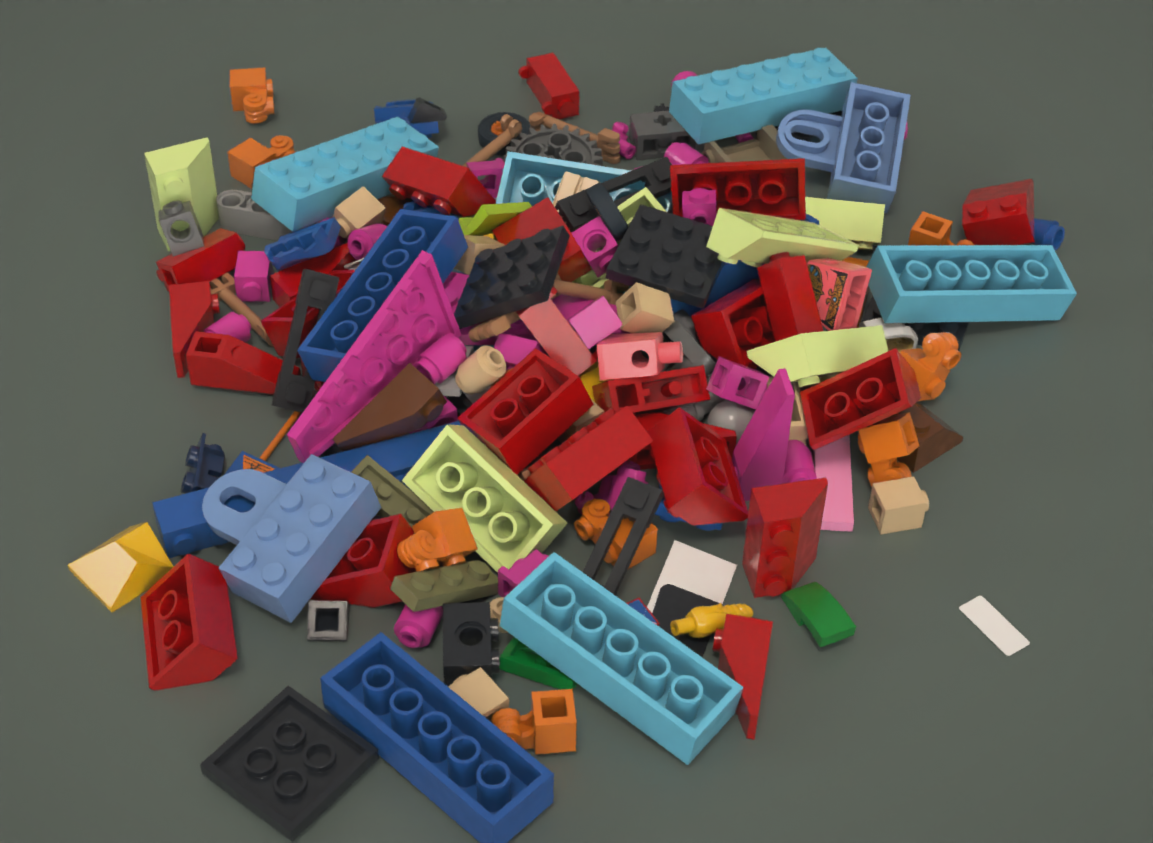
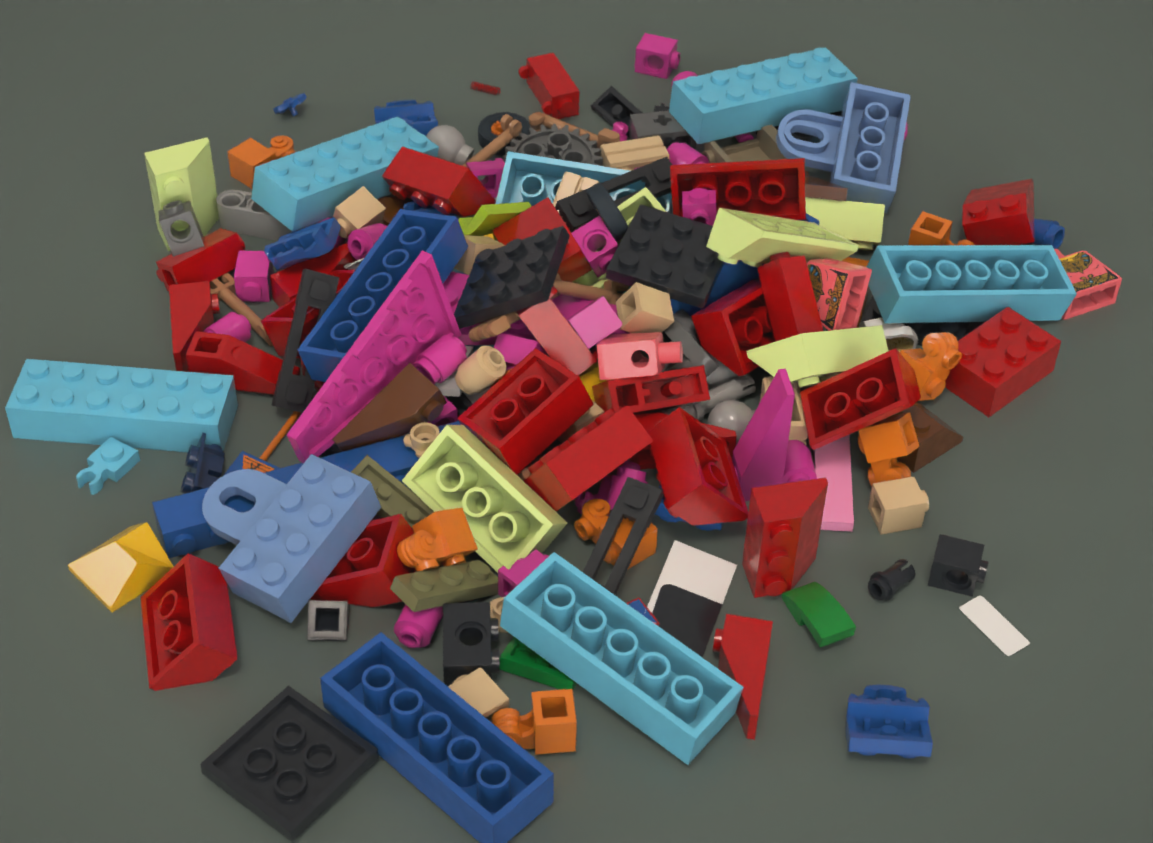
orange brick [230,68,275,124] -> none
black slope [408,97,447,123] -> none
yellow piece [670,603,754,638] -> none
dark pink brick [706,356,769,409] -> none
none -> medium azure brick [5,359,238,452]
none -> medium azure plate [76,437,140,495]
none -> blue plant [273,93,307,116]
none -> tan plate [403,422,439,458]
none -> light grey piece [426,125,475,166]
none -> red leg [470,81,500,95]
none -> black slope [591,86,642,137]
none -> tan brick [600,135,670,171]
none -> dark pink brick [635,33,681,79]
none -> reddish brown wing [805,170,848,201]
none -> blue slope [845,685,933,758]
none -> black pin [868,559,916,600]
none -> black brick [927,534,989,596]
none -> red brick [945,307,1061,418]
none -> coral torso [1054,249,1122,320]

